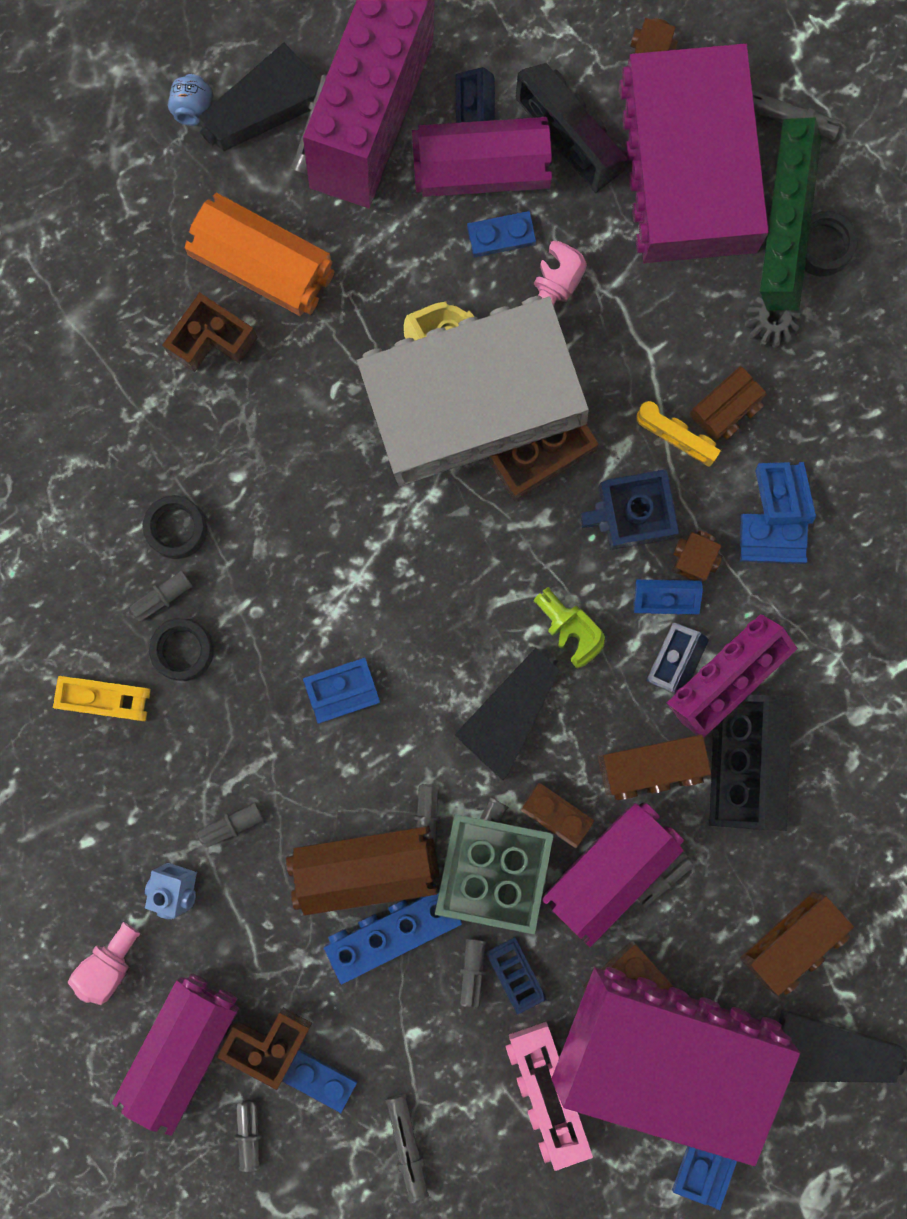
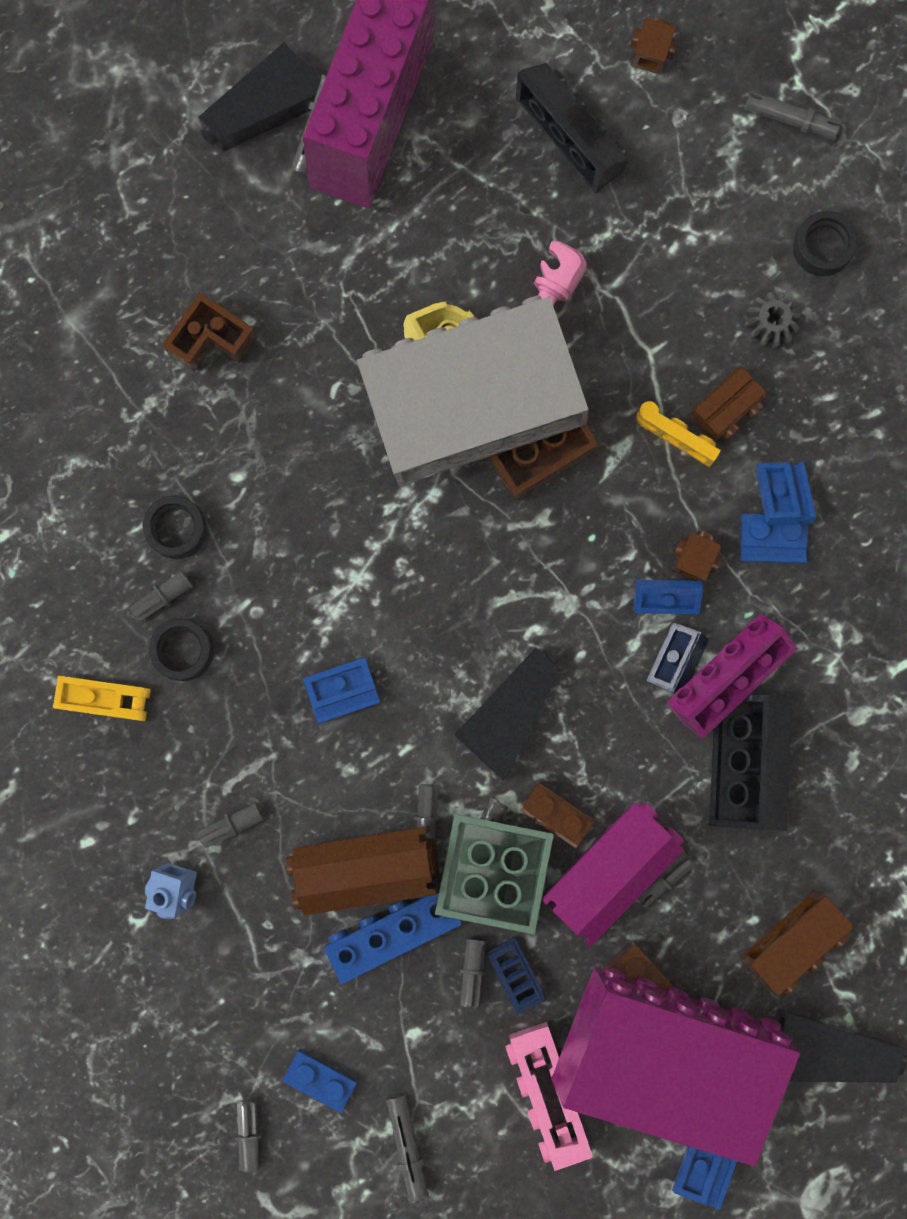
bright pink piece [68,922,141,1005] -> none
magenta brick [111,974,240,1136] -> none
medium blue head [168,74,213,126] -> none
orange brick [184,192,335,316] -> none
reddish brown brick [217,1007,312,1090] -> none
magenta brick [412,117,552,197] -> none
dark blue slope [456,67,495,123] -> none
blue plate [467,211,536,258] -> none
lime piece [533,587,605,669] -> none
dark blue hinge [580,469,679,550] -> none
reddish brown brick [598,734,711,800] -> none
magenta brick [619,43,768,263] -> none
dark green brick [760,117,821,311] -> none

